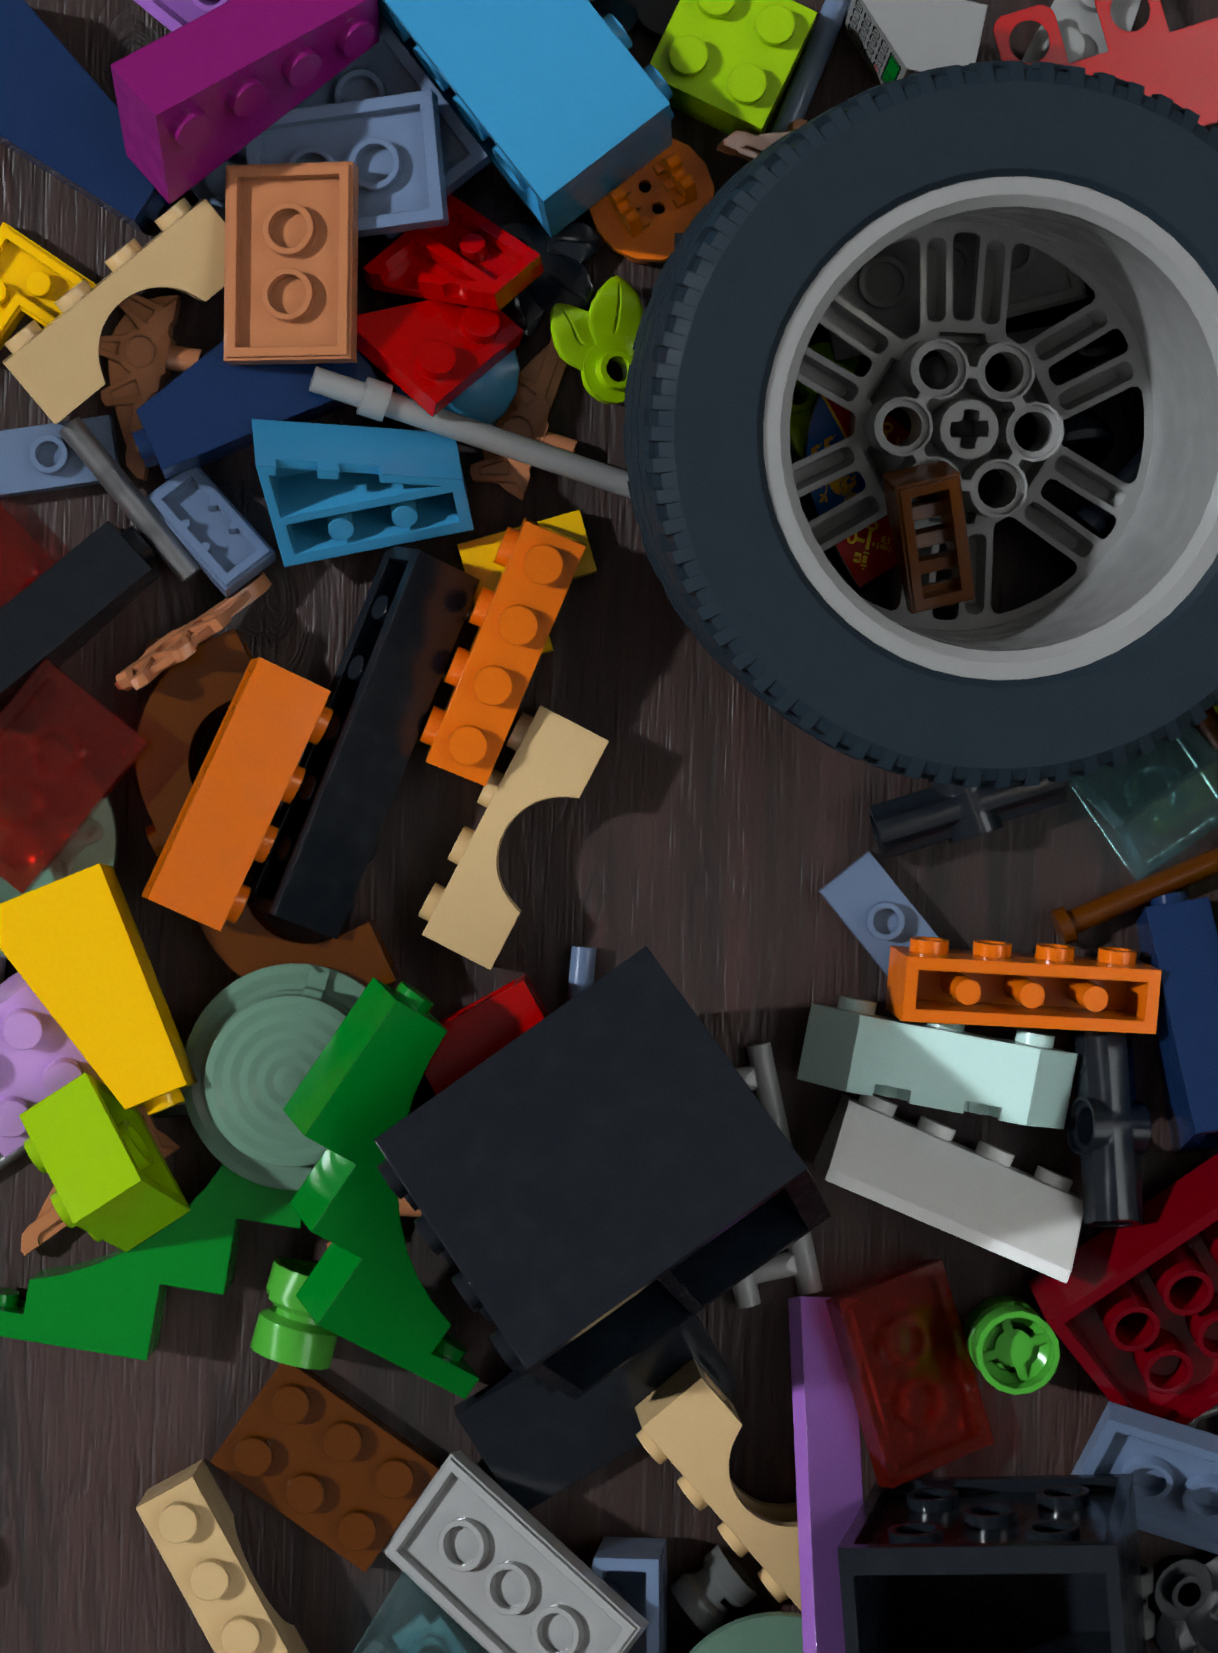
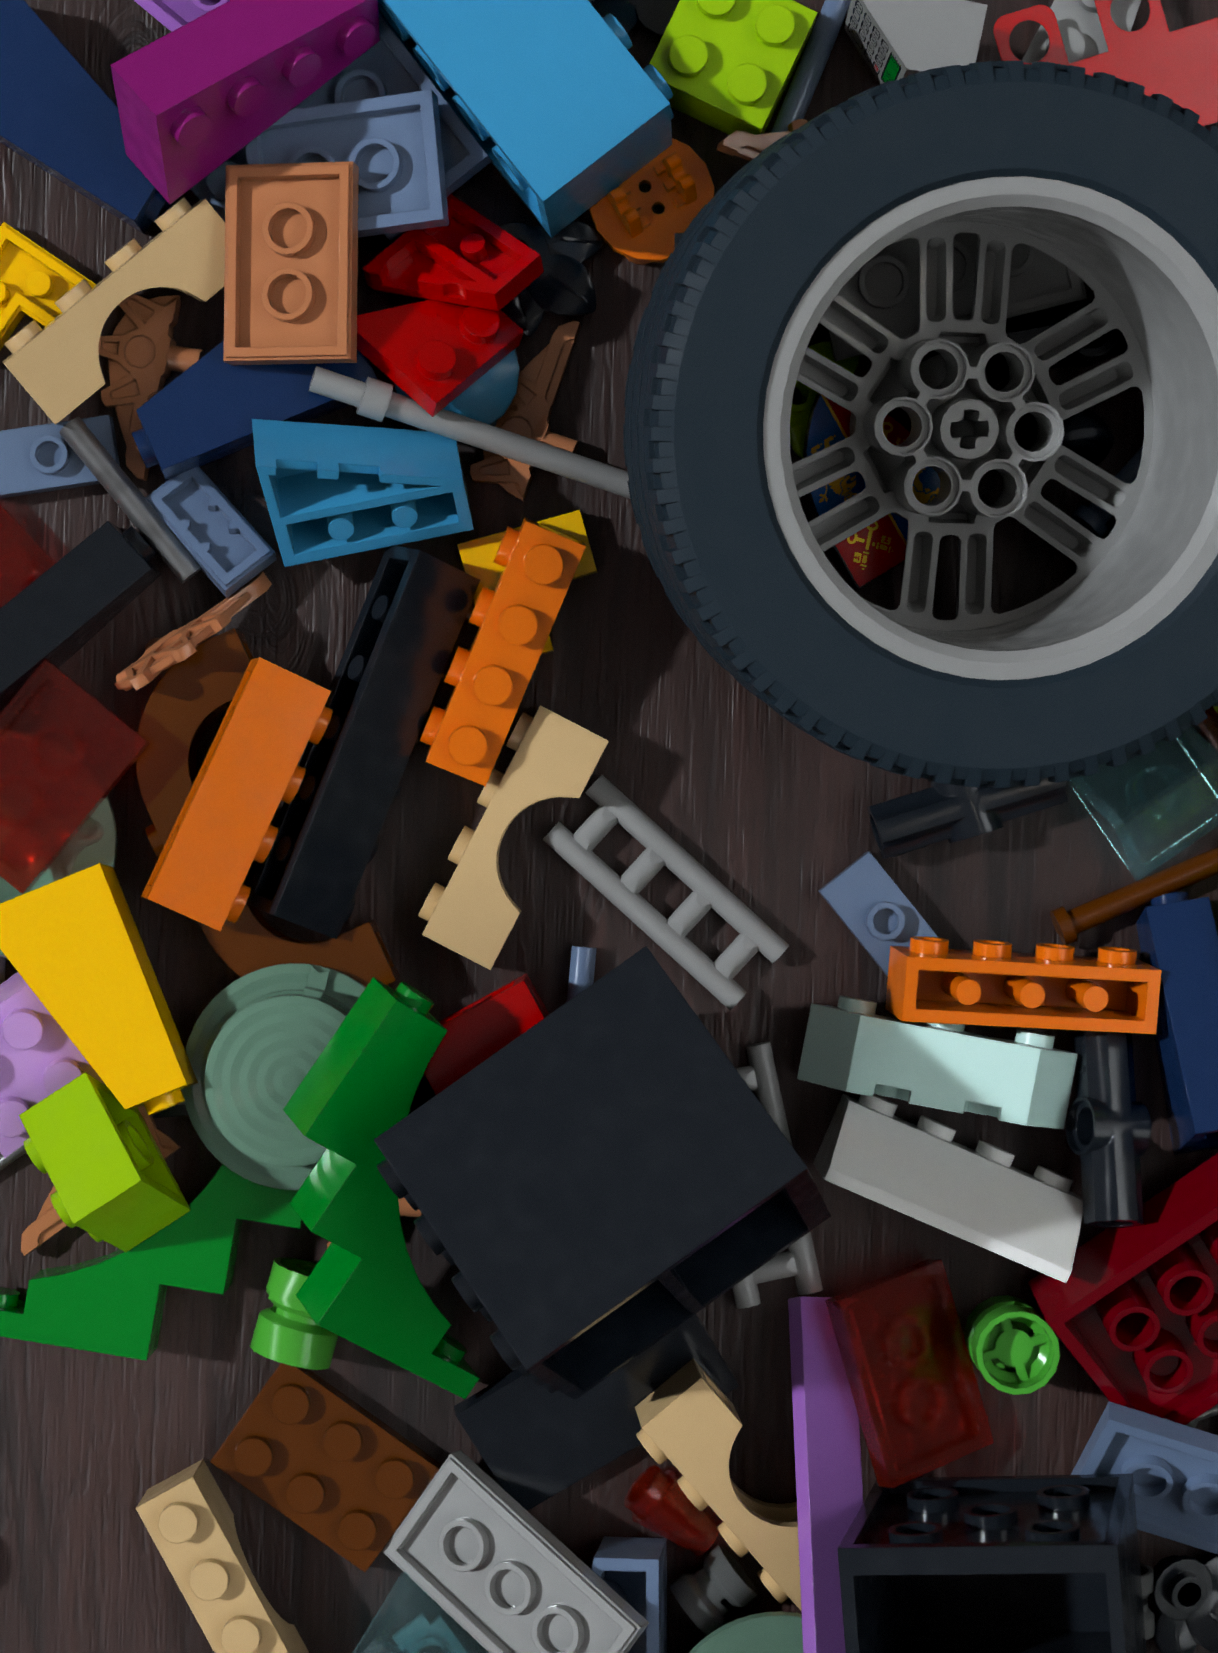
lime plate [550,275,643,405] -> none
reddish brown slope [882,461,975,614] -> none
none -> light grey bar [543,775,789,1010]
none -> clear red cone [624,1465,719,1556]

